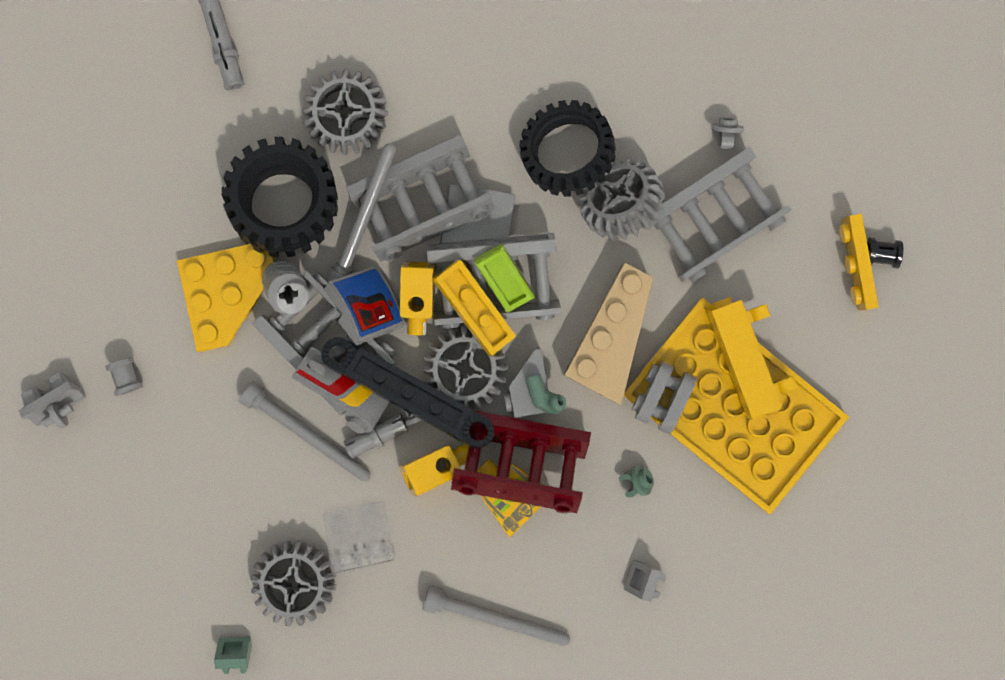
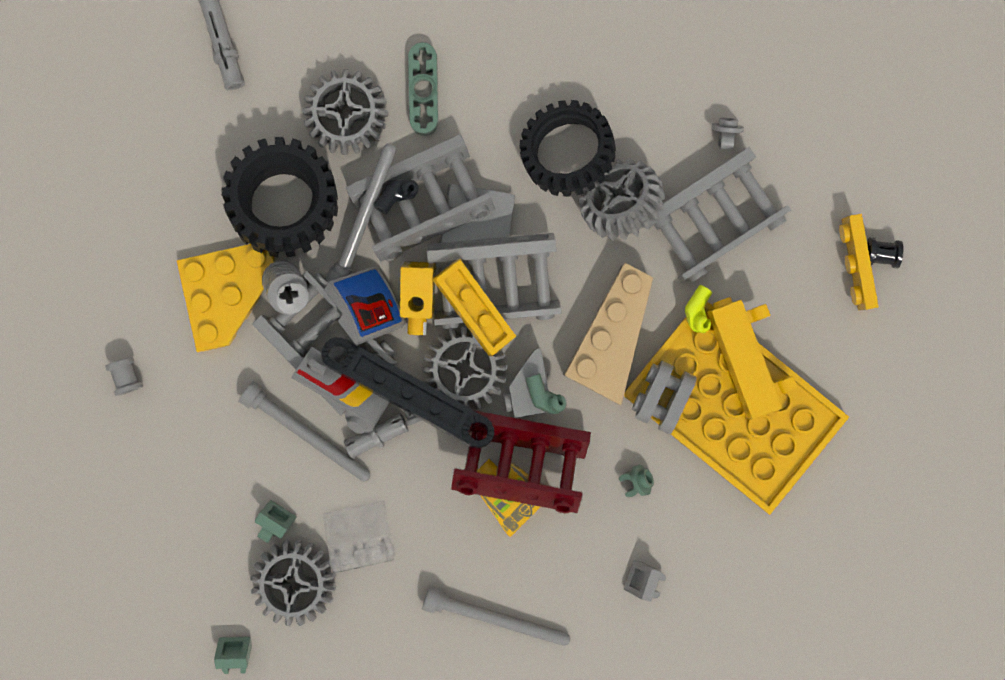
light grey hips [19,372,85,429] -> none
yellow torso [399,444,469,496] -> none
lime tile [474,243,535,313] -> none
none -> sand green tile [254,500,297,543]
none -> black arm [374,179,419,215]
none -> sand green beam [408,42,438,136]
none -> neon yellow arm [684,285,713,333]

